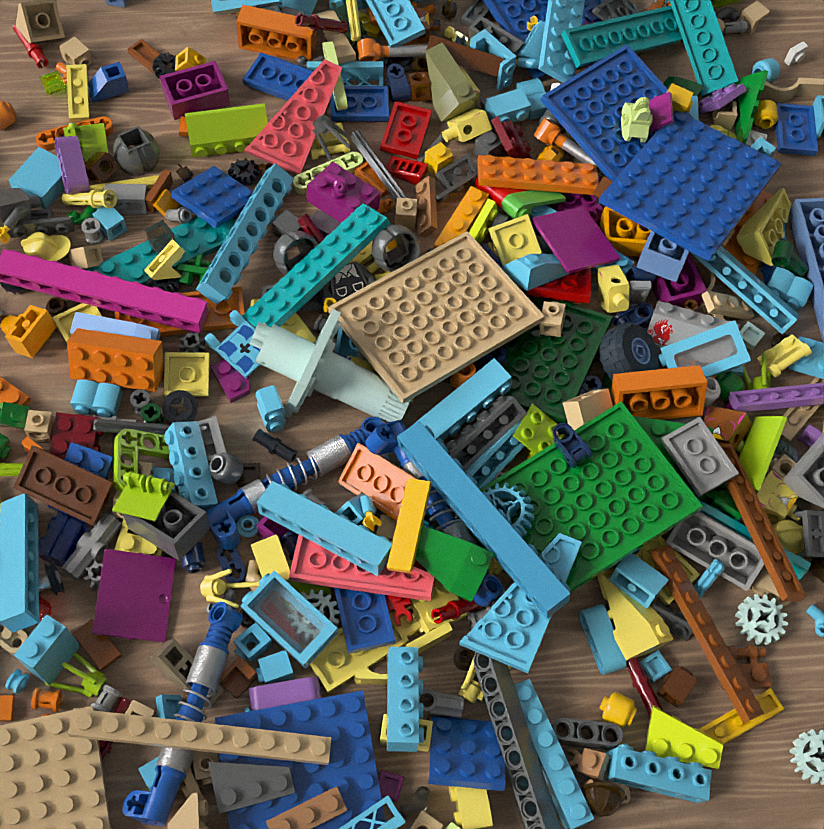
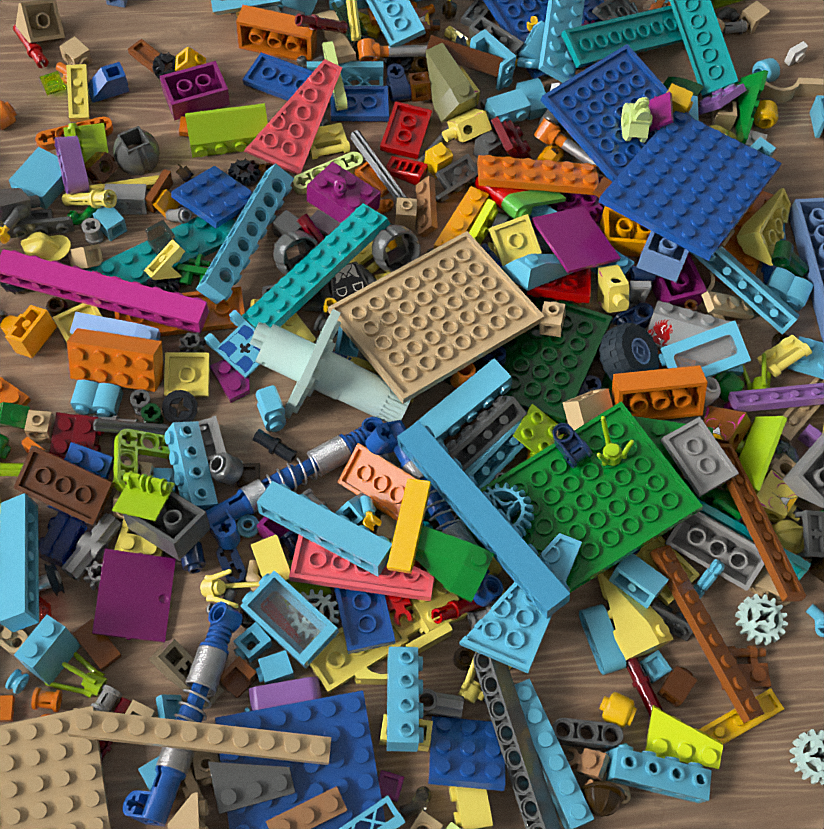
dark grey plant [312,113,351,161] -> none
light aqua plate [740,322,765,351] -> none
blue plate [775,103,818,156] -> none
none -> lime plant [597,416,634,466]

